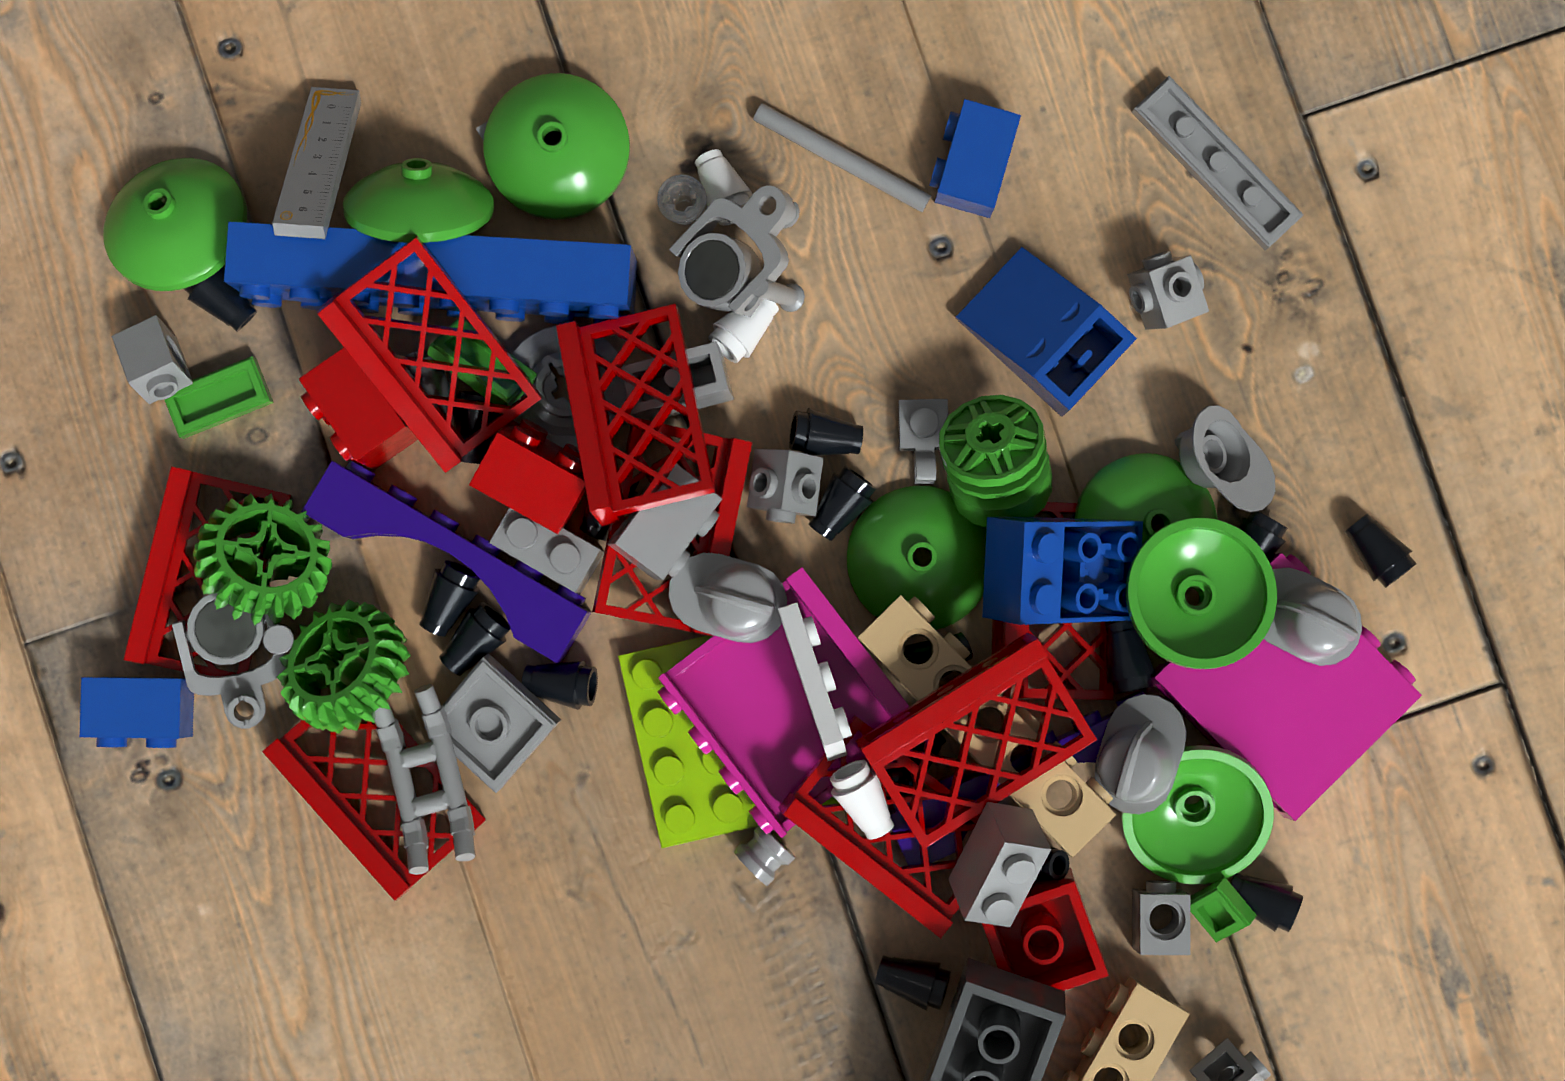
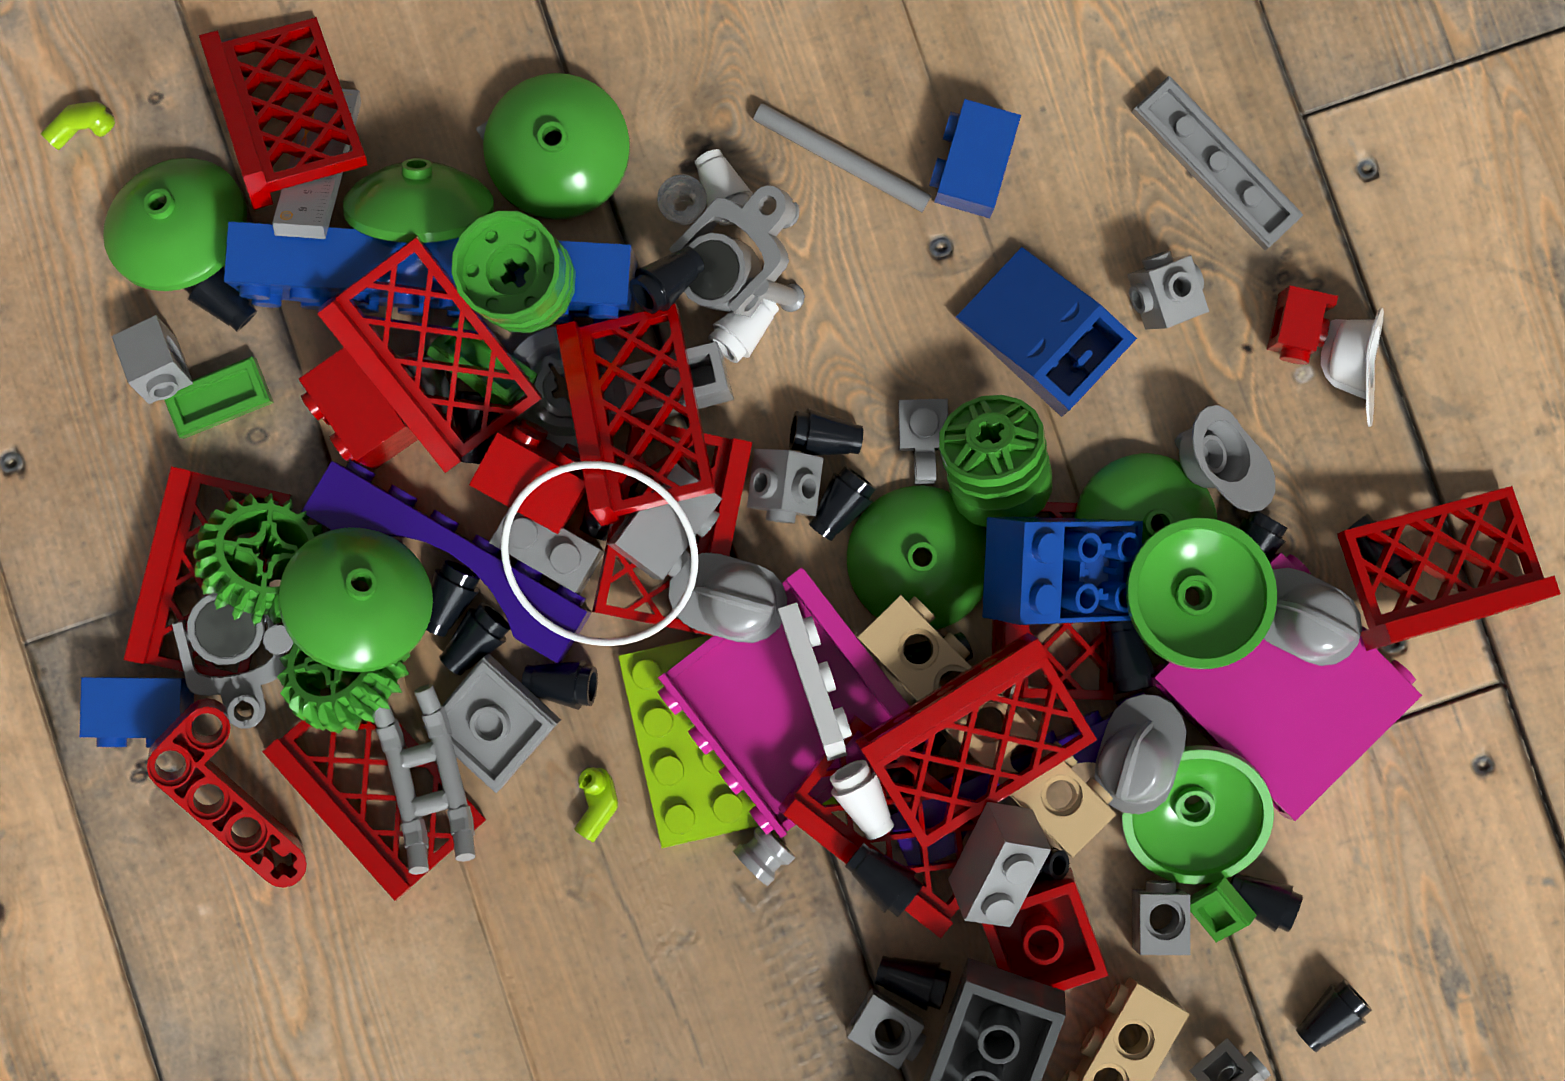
none -> lime arm [40,101,115,150]
none -> red beam [147,698,307,888]
none -> red fence [199,17,368,209]
none -> bright green dish [278,528,433,672]
none -> bright green wheel [452,211,576,333]
none -> white piece [501,461,699,646]
none -> lime arm [574,767,619,843]
none -> black cone [629,246,704,314]
none -> black cone [844,843,923,917]
none -> light grey brick [846,987,927,1070]
none -> red brick [1267,285,1338,365]
none -> black cone [1296,980,1372,1053]
none -> white piece [1321,308,1384,427]
none -> red fence [1337,486,1561,651]

